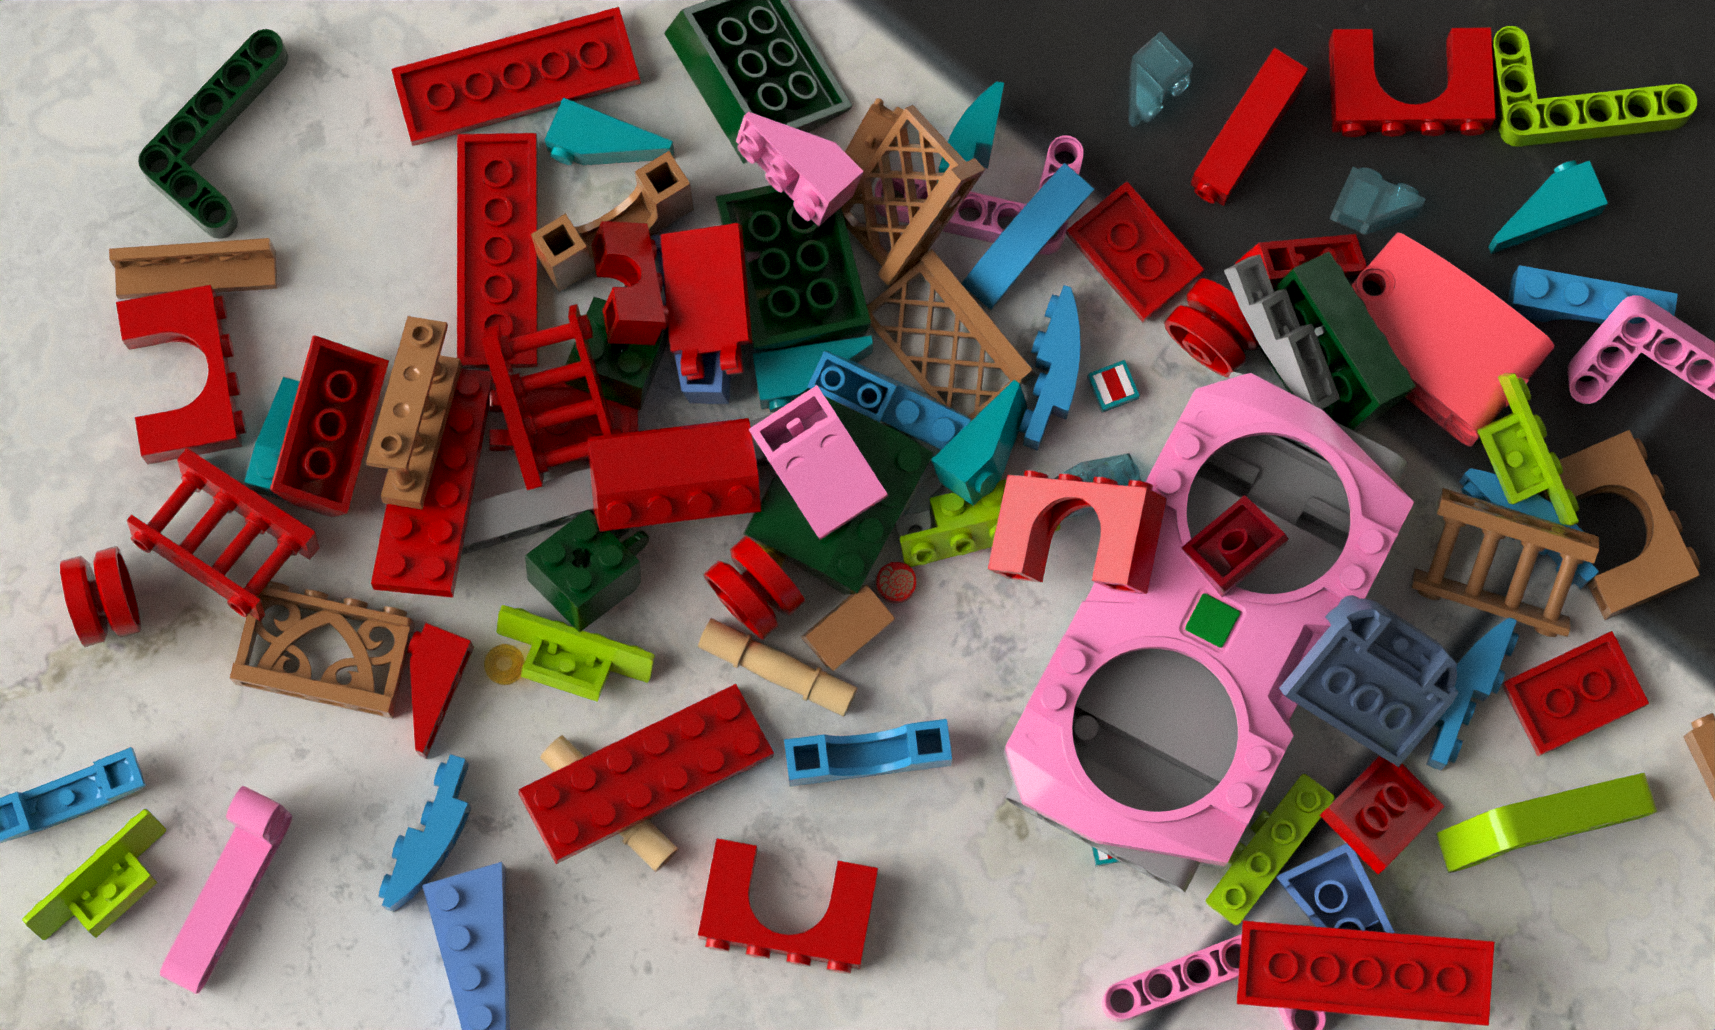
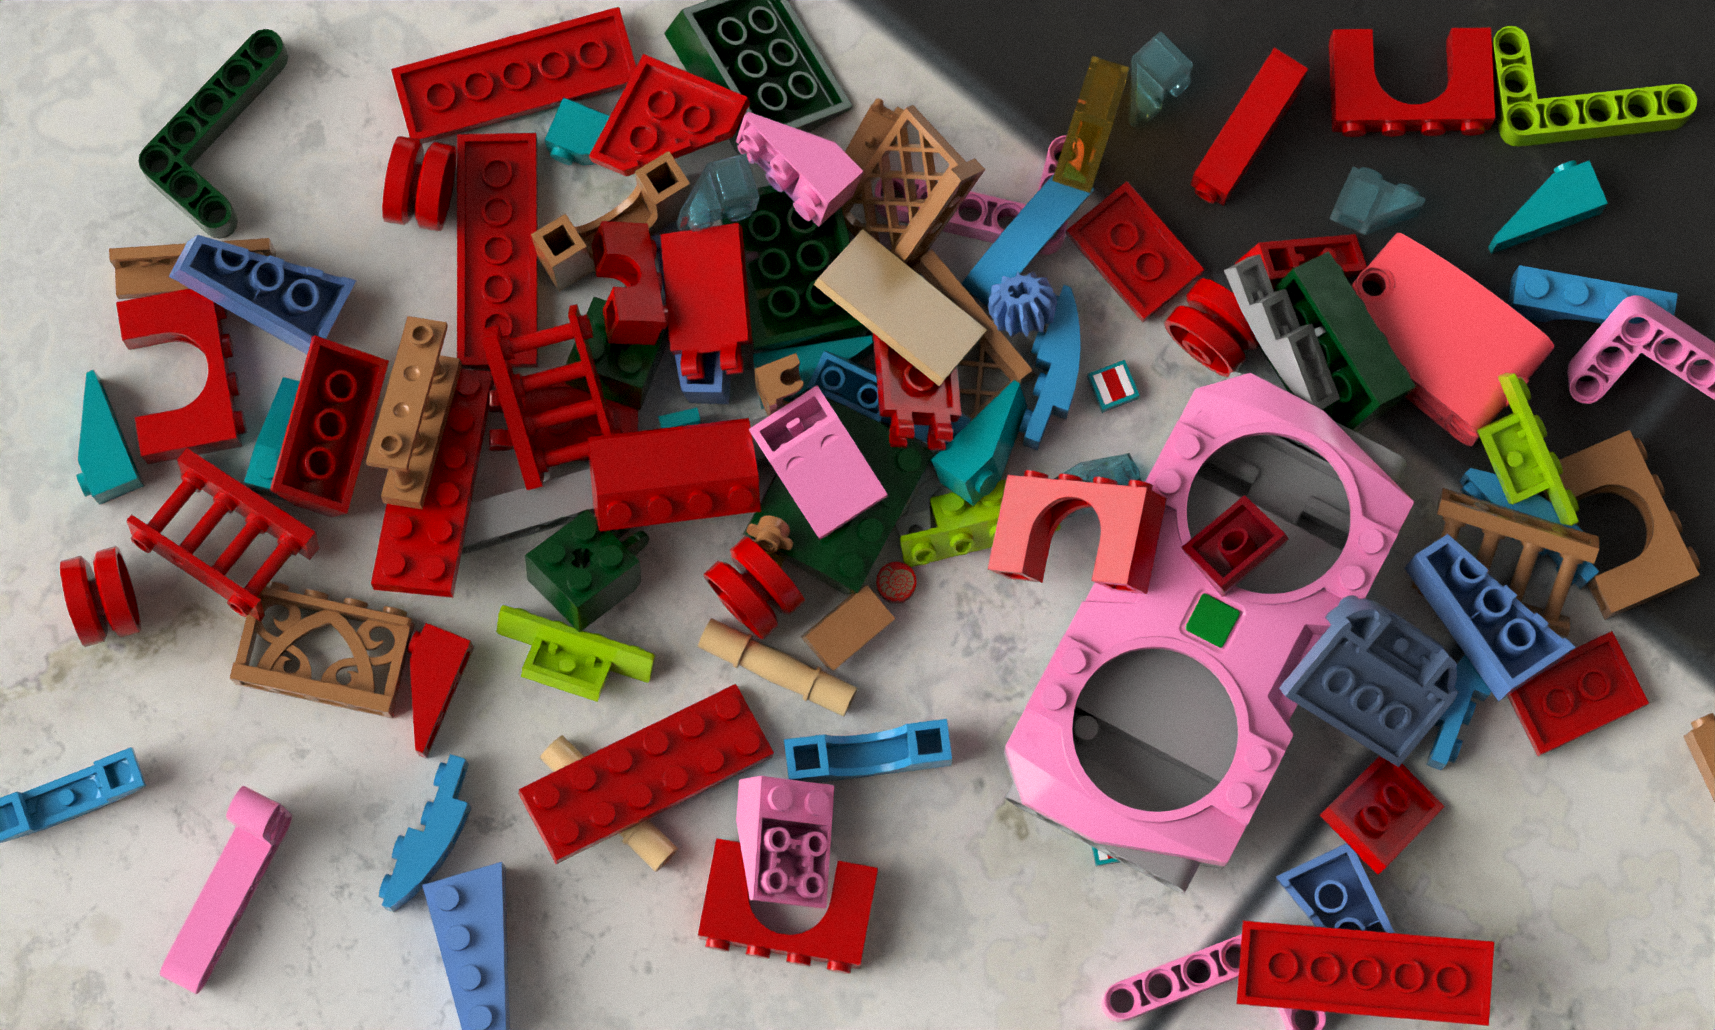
lime bracket [22,809,166,940] -> none
clear yellow plate [484,644,525,685] -> none
teal slope [937,81,1004,197] -> none
lime bracket [1205,774,1335,926] -> none
lime beam [1436,773,1658,873] -> none
none -> teal slope [76,370,144,505]
none -> medium blue wedge [169,235,356,354]
none -> red wheel [382,136,456,231]
none -> red plate [589,54,750,177]
none -> teal tile [658,407,701,428]
none -> clear light blue slope [677,153,760,231]
none -> bright pink slope [736,776,834,909]
none -> medium nougat plate [747,516,794,553]
none -> medium nougat hinge [754,353,804,416]
none -> tan tile [814,229,987,387]
none -> red tile [873,333,962,451]
none -> medium blue gear [988,271,1057,337]
none -> clear yellow slope [1052,56,1130,193]
none -> medium blue wedge [1404,534,1576,702]

